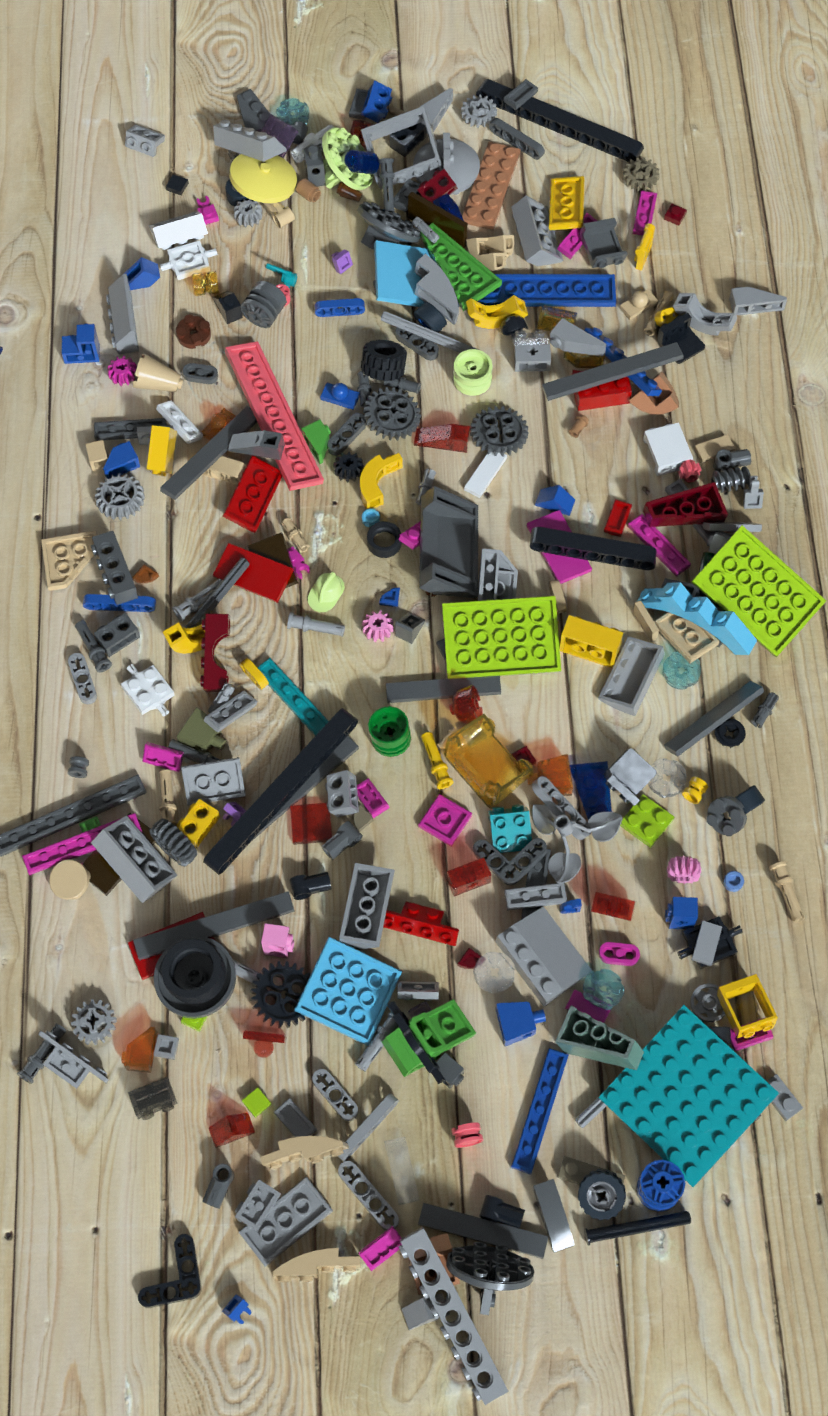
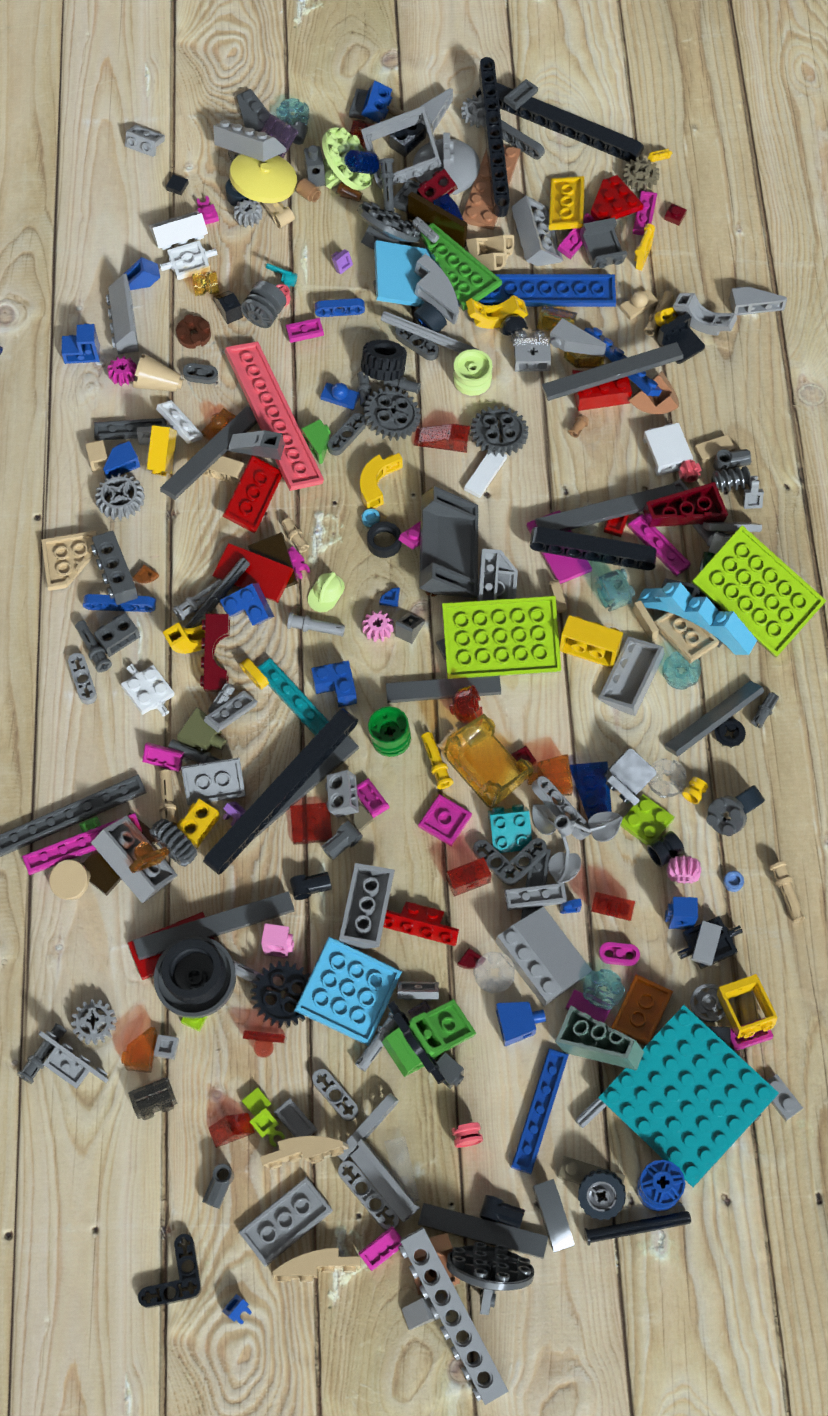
dark grey wheel [68,756,89,778] -> none
light grey bracket [235,1180,281,1232] -> none
white piece [290,125,334,163] -> none
black gear [333,451,364,483] -> none
light grey pin [416,469,436,506] -> none
blue slope [535,485,575,516] -> none
none -> clear orange tile [128,842,170,873]
none -> blue brick [220,583,275,626]
none -> lime plate [249,1108,285,1147]
none -> dark pink plate [286,318,324,343]
none -> blue brick [311,660,357,708]
none -> light grey fence [350,1139,420,1222]
none -> black beam [479,57,510,217]
none -> dark grey tile [535,483,678,531]
none -> red plate [591,175,644,221]
none -> clear light blue brick [595,569,635,612]
none -> orange tile [611,974,673,1046]
none -> yellow axle [647,149,672,162]
none -> black wheel [647,831,685,867]

